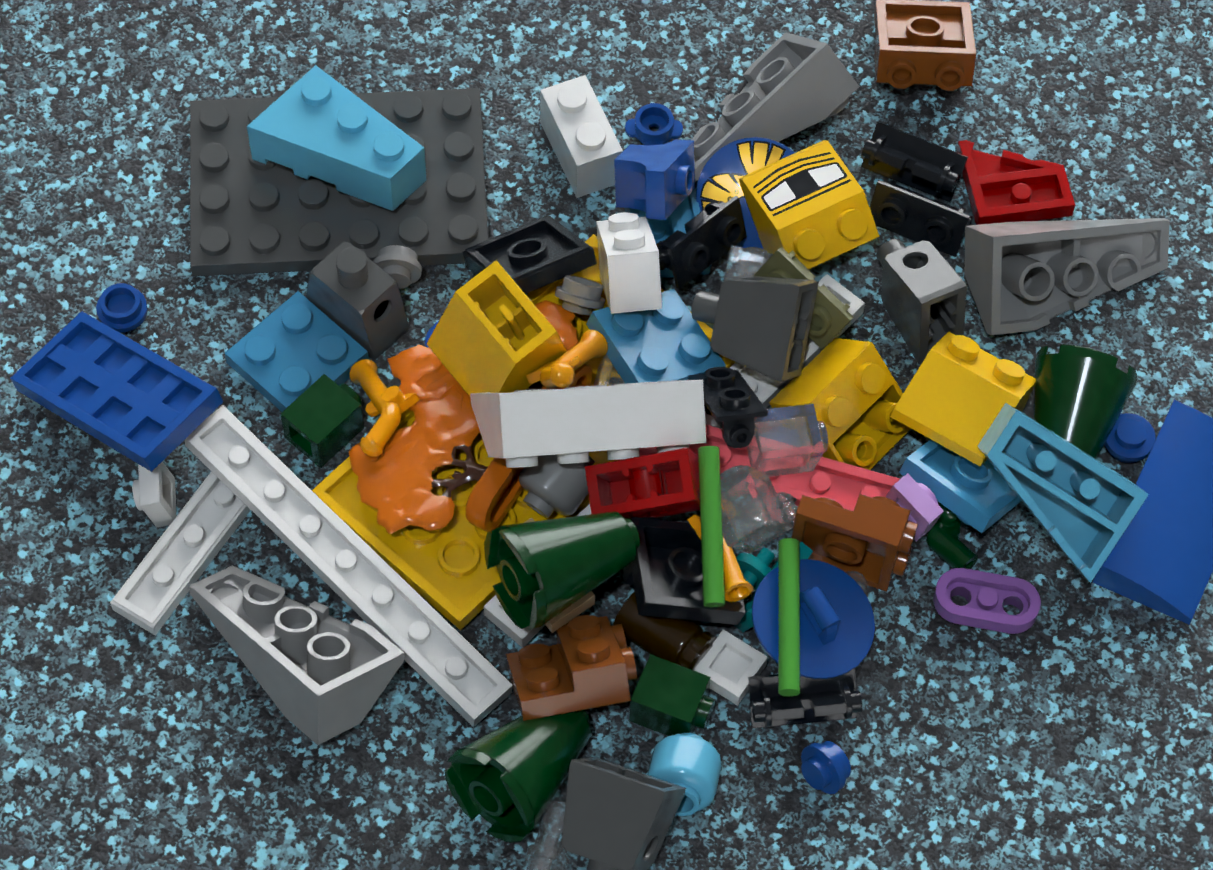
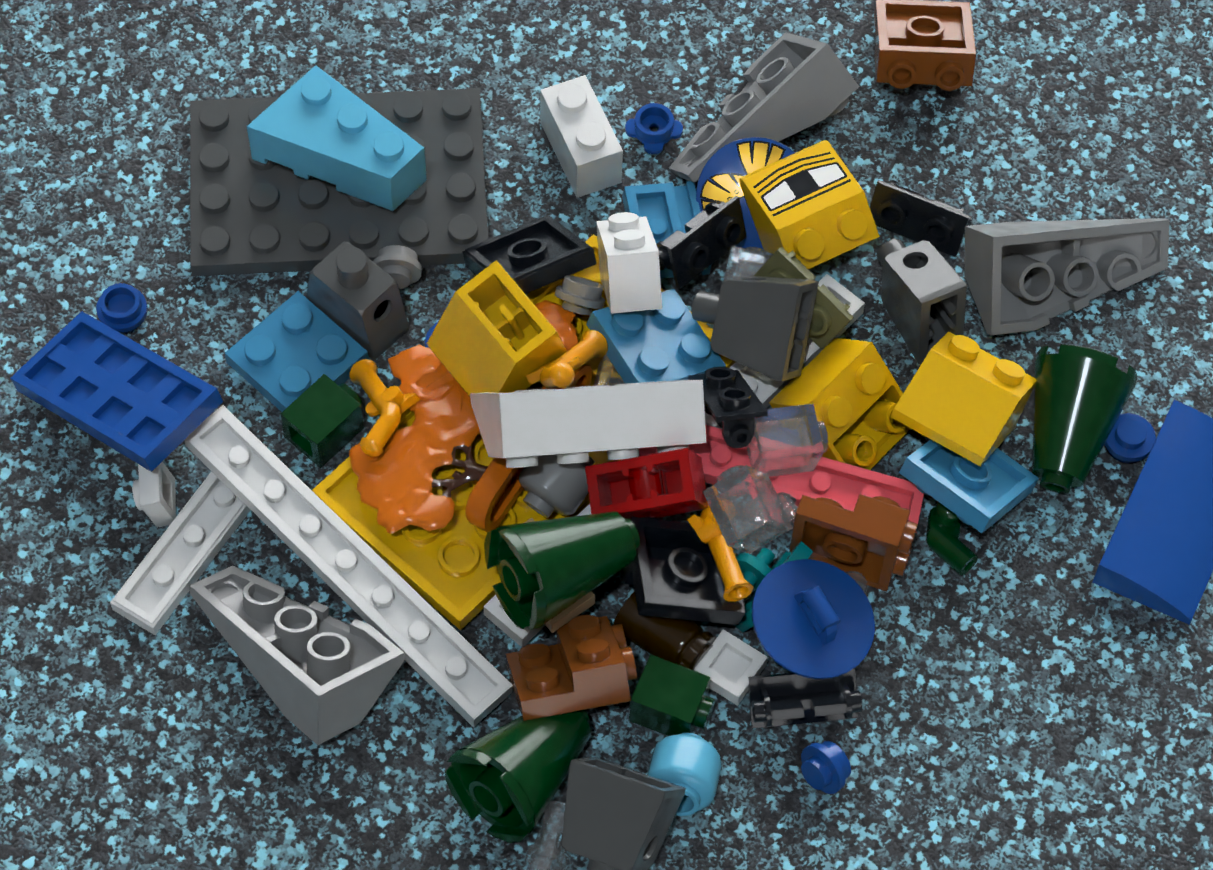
blue brick [614,139,695,220] -> none
bright green bar [698,446,725,607] -> none
bright green bar [778,538,800,697] -> none
black hinge [861,121,968,202] -> none
lavender plate [886,473,944,542] -> none
medium lavender plate [933,568,1041,634] -> none
red wing [956,140,1075,225] -> none
medium azure wedge [977,403,1149,583] -> none

